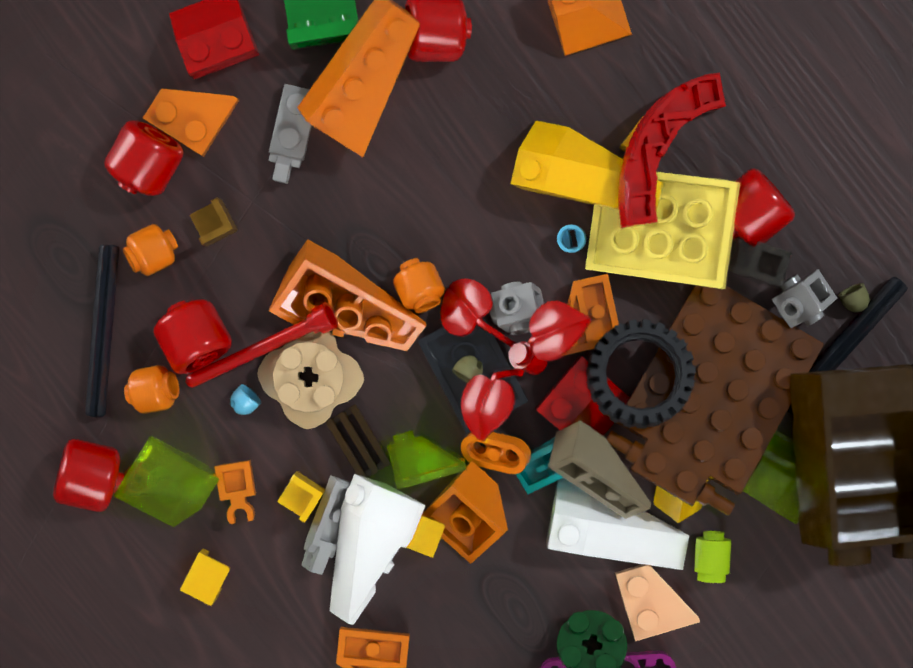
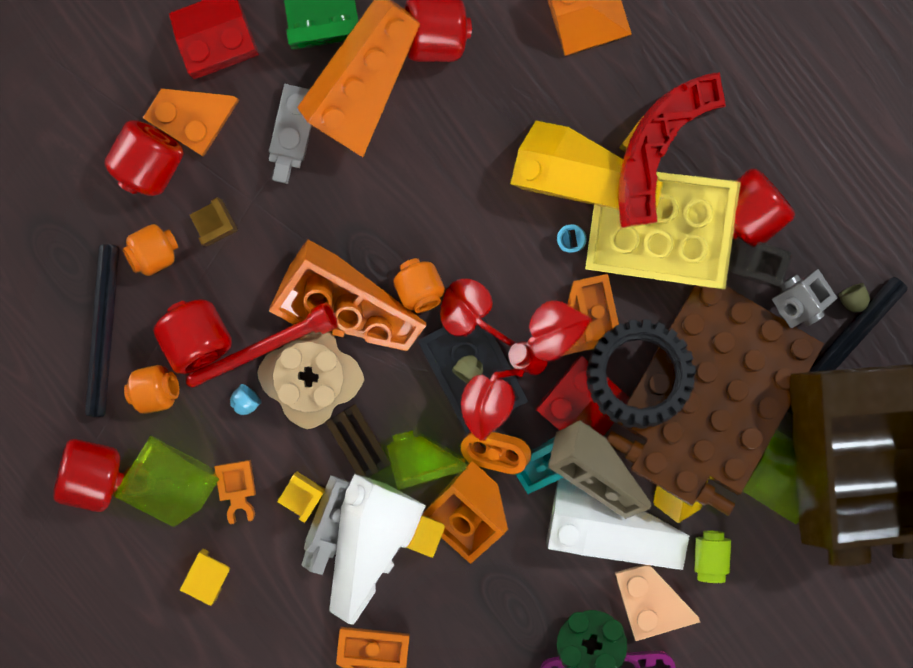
light grey brick [490,282,544,335] -> none

